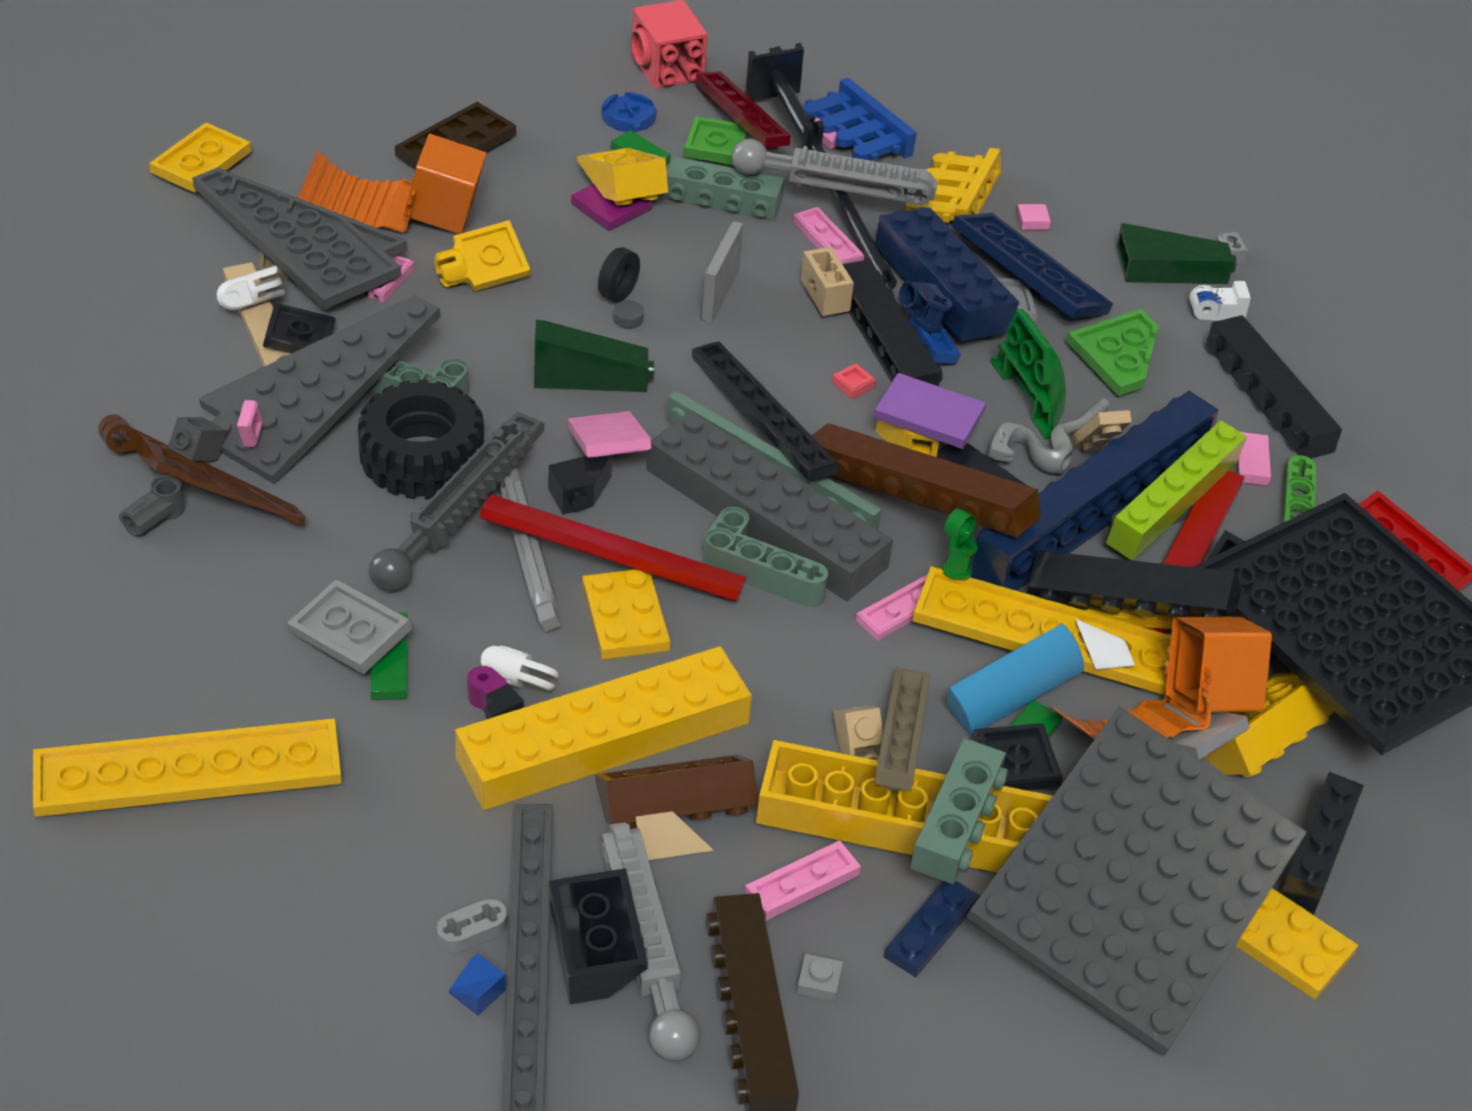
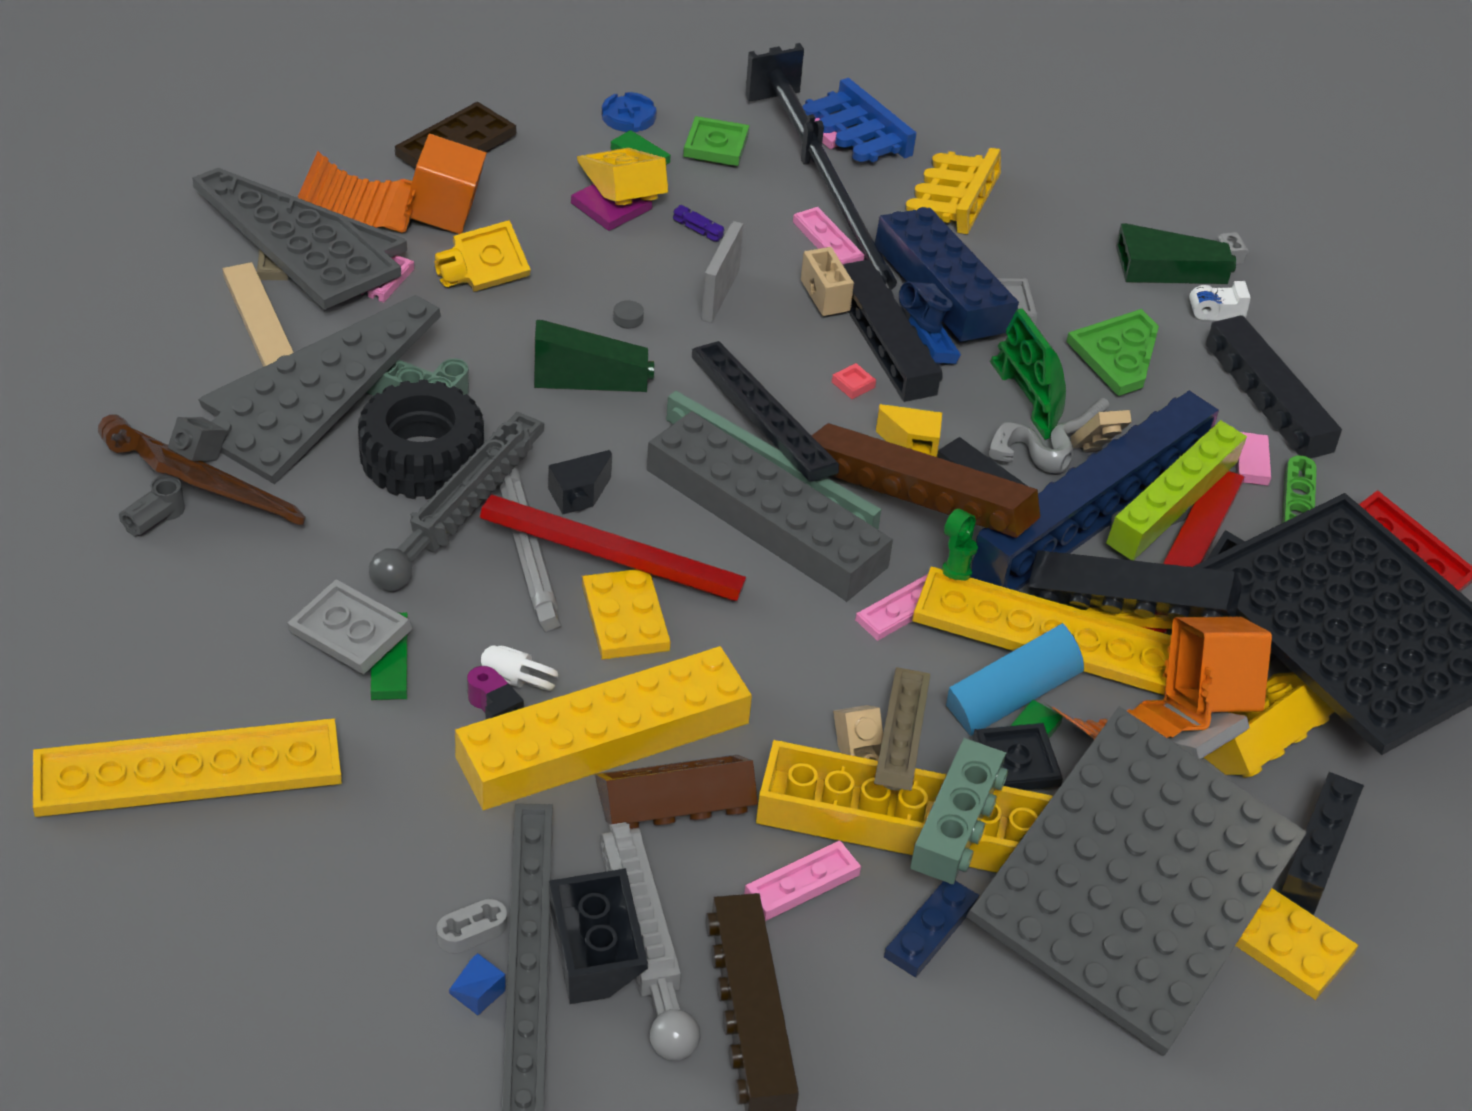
yellow plate [149,122,252,193] -> none
white arm [217,265,285,310] -> none
bright pink tile [237,400,264,447] -> none
black tile [263,303,336,353] -> none
bright pink tile [567,411,651,458] -> none
black tyre [598,247,640,302] -> none
coral brick [631,0,708,89] -> none
tan sticker [636,811,714,860] -> none
sand green brick [664,156,784,221] -> none
dark red plate [695,71,791,150] -> none
sand green beam [703,507,828,607] -> none
light grey gear [732,138,938,205] -> none
light grey plate [797,953,843,1002] -> none
medium lavender tile [874,373,986,449] -> none
dark blue plate [951,213,1113,319] -> none
bright pink tile [1016,204,1051,230] -> none
white sticker [1075,618,1135,670] -> none
none -> dark purple axle [673,205,724,242]

